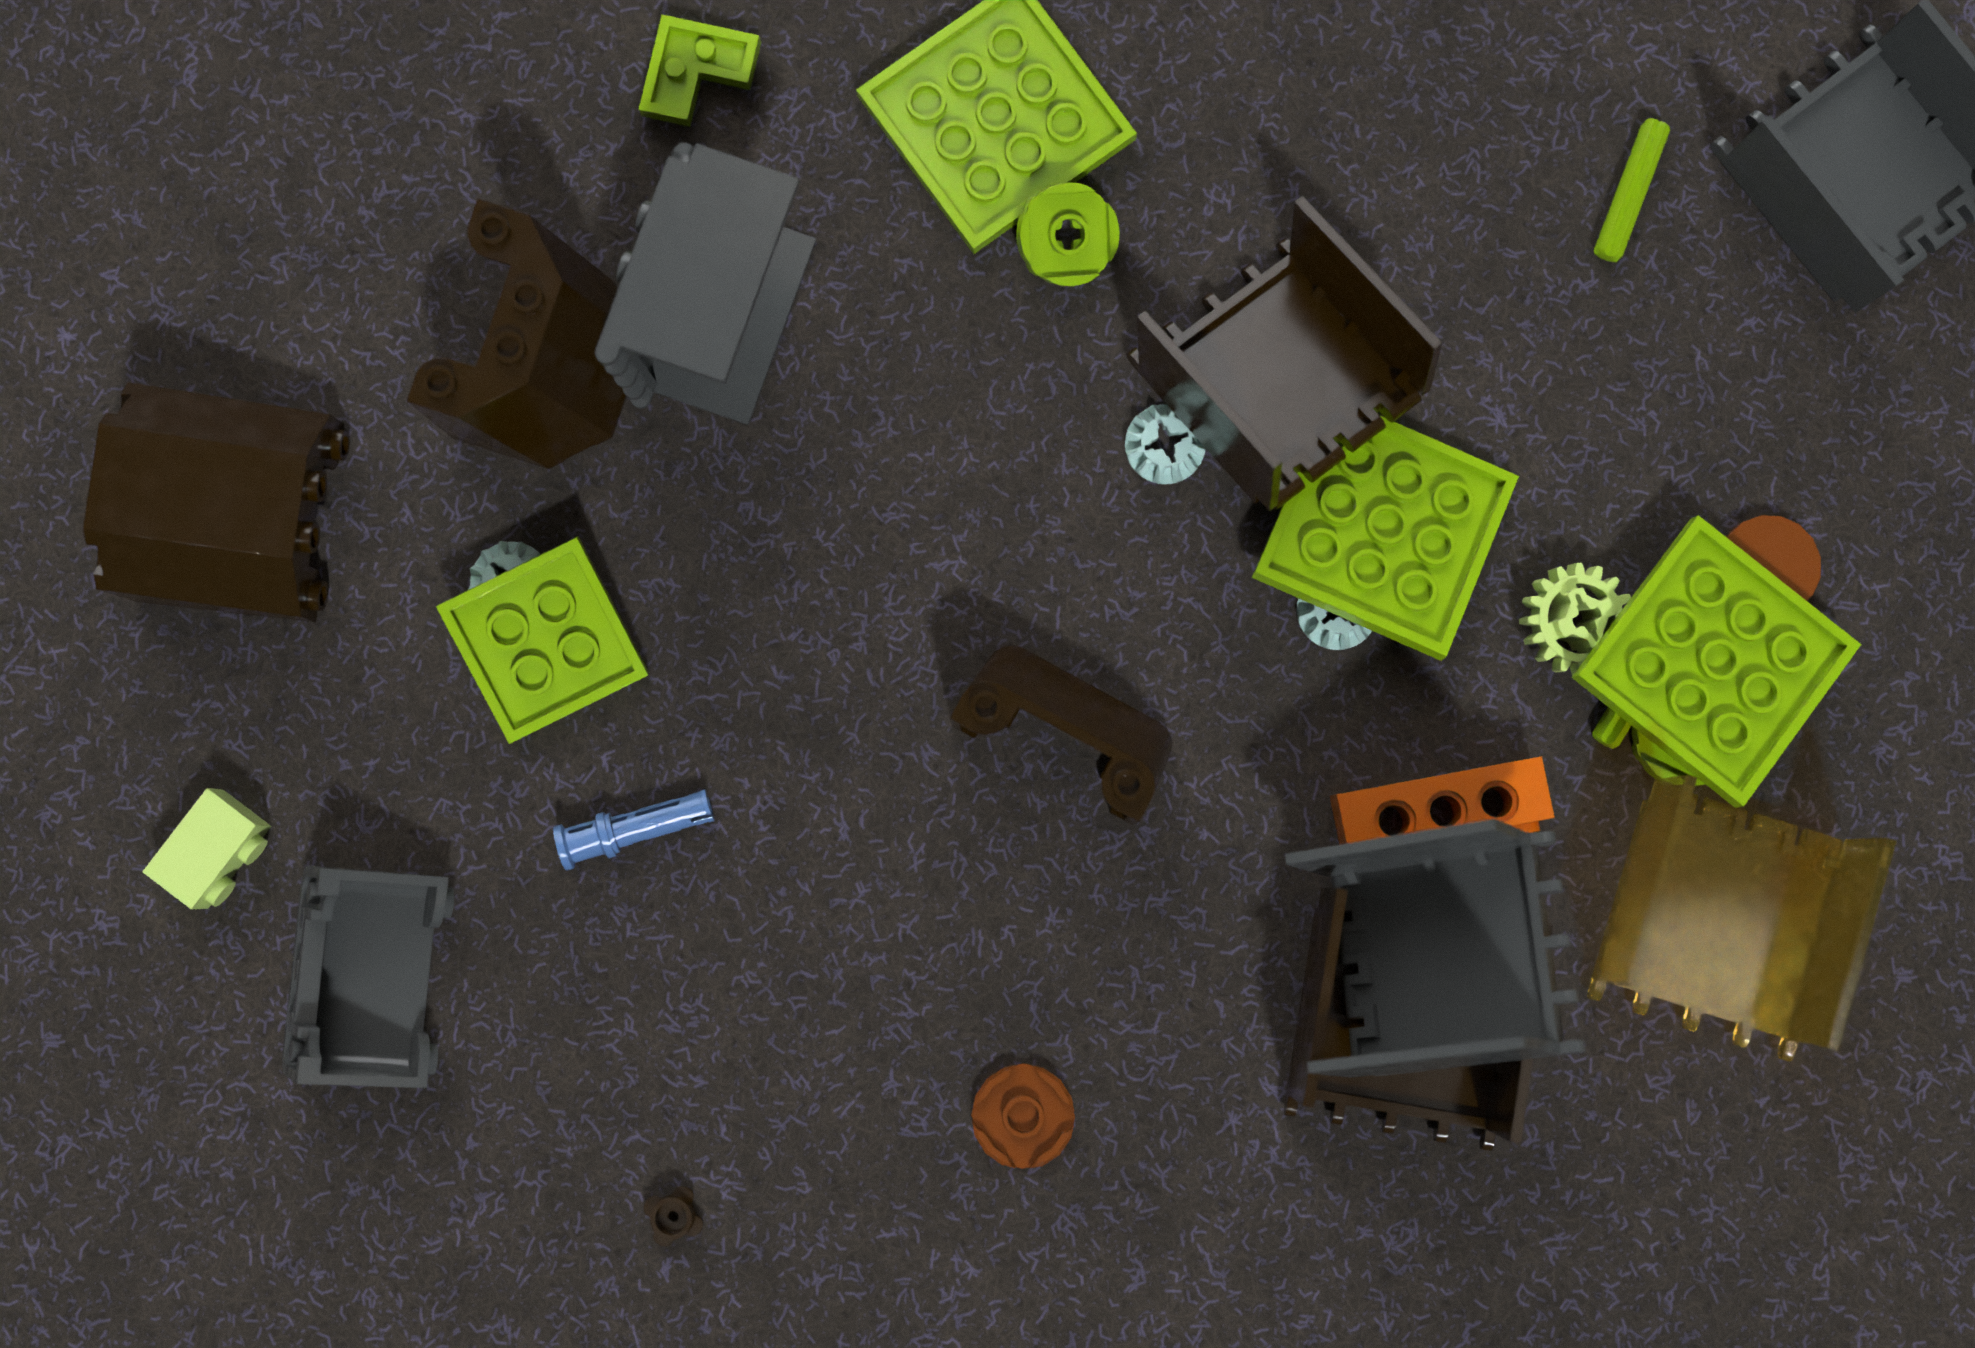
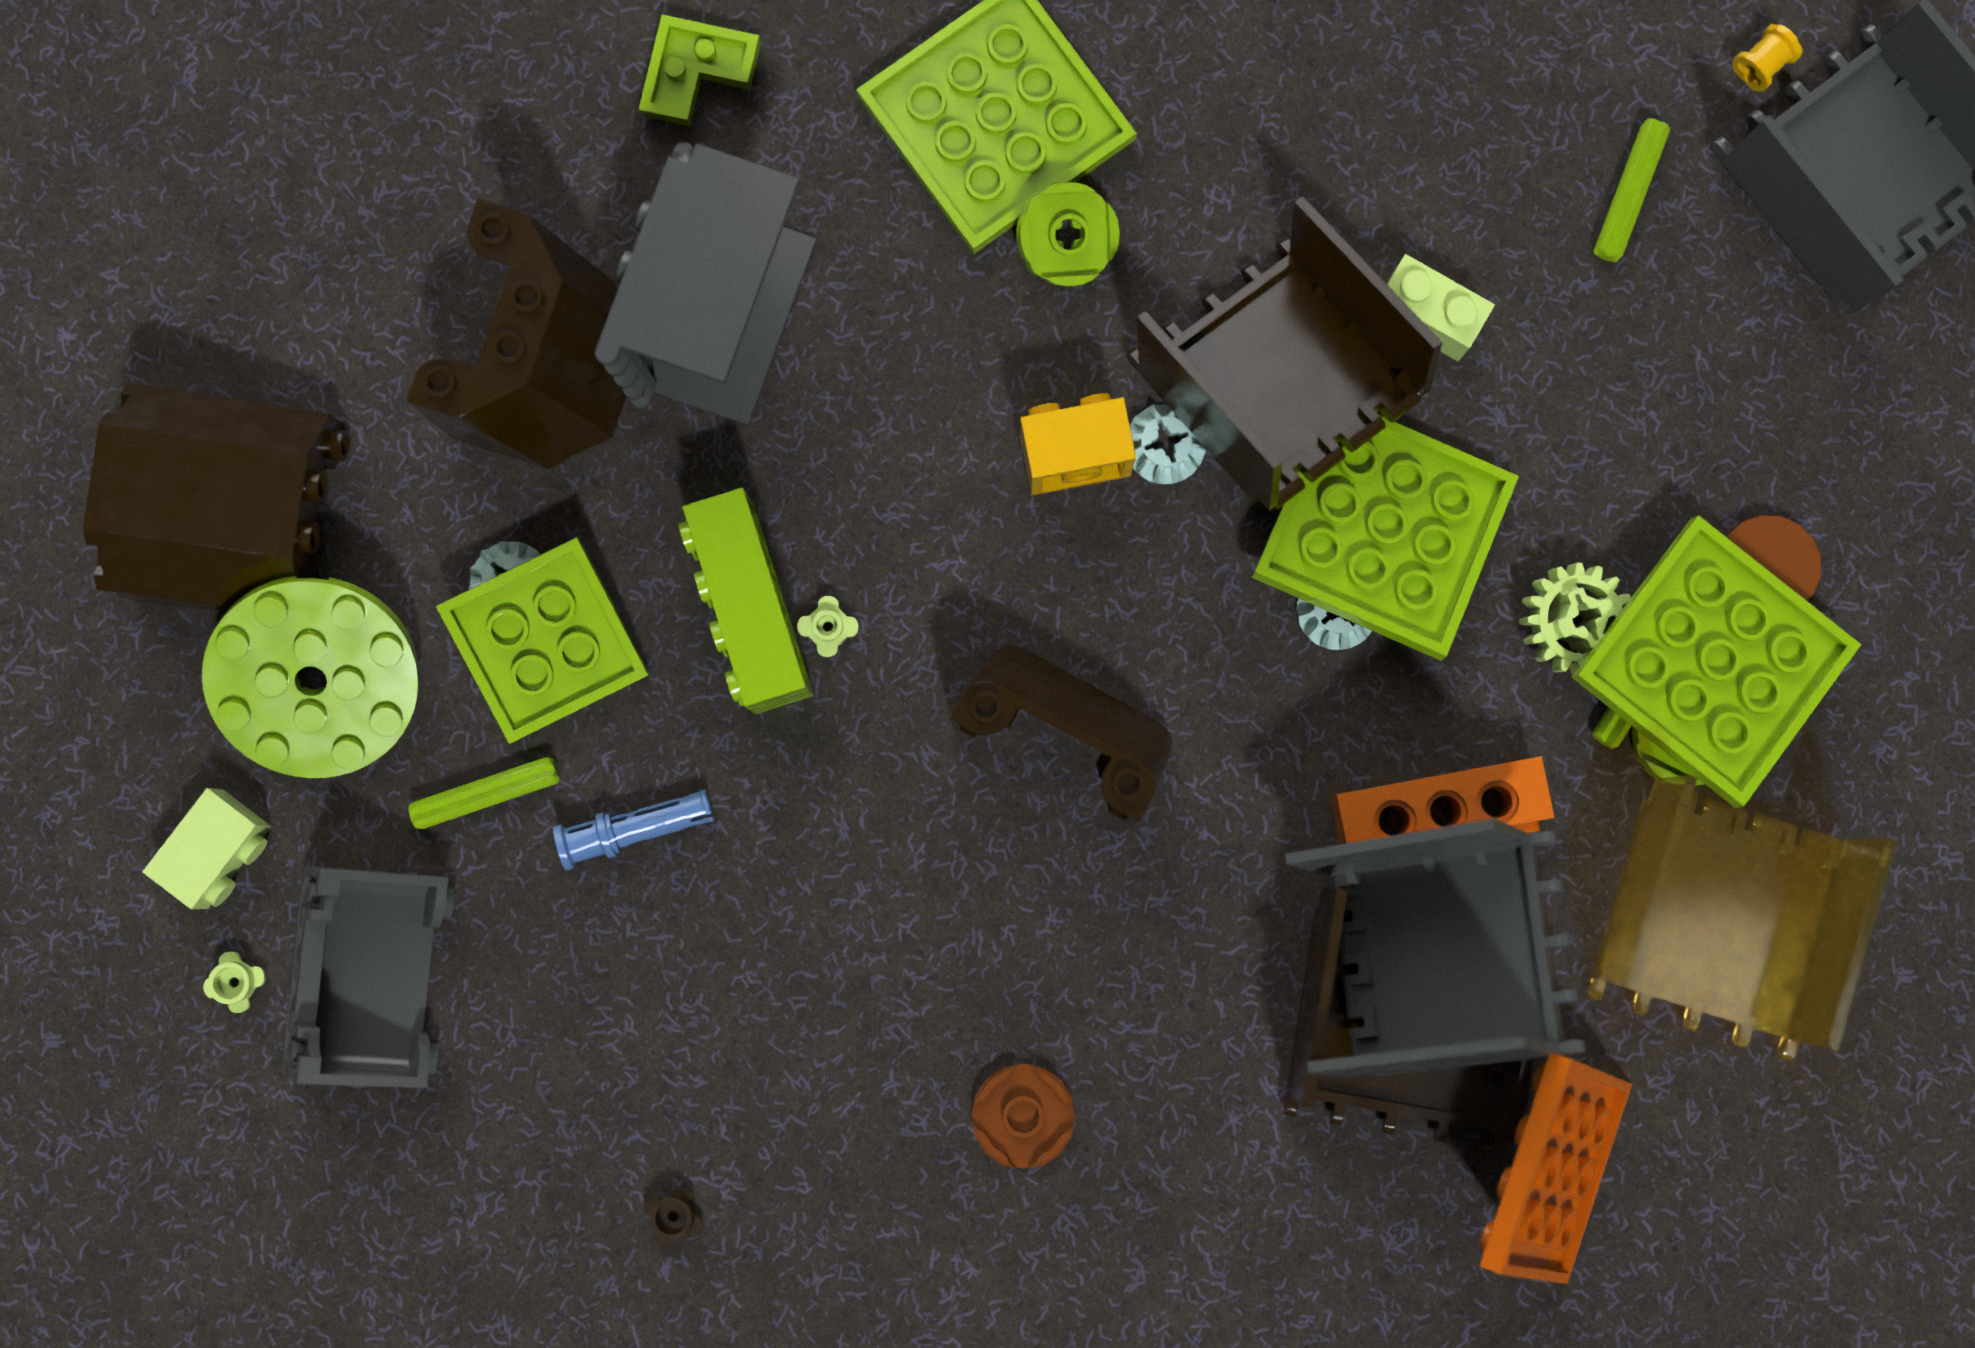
none -> lime plate [202,576,419,778]
none -> yellowish green plate [203,952,266,1013]
none -> lime axle [408,757,559,829]
none -> lime brick [678,487,814,714]
none -> yellowish green plate [797,596,859,657]
none -> yellow brick [1020,393,1136,496]
none -> yellowish green brick [1387,254,1495,361]
none -> orange plate [1480,1054,1633,1284]
none -> yellow bush [1732,24,1803,92]

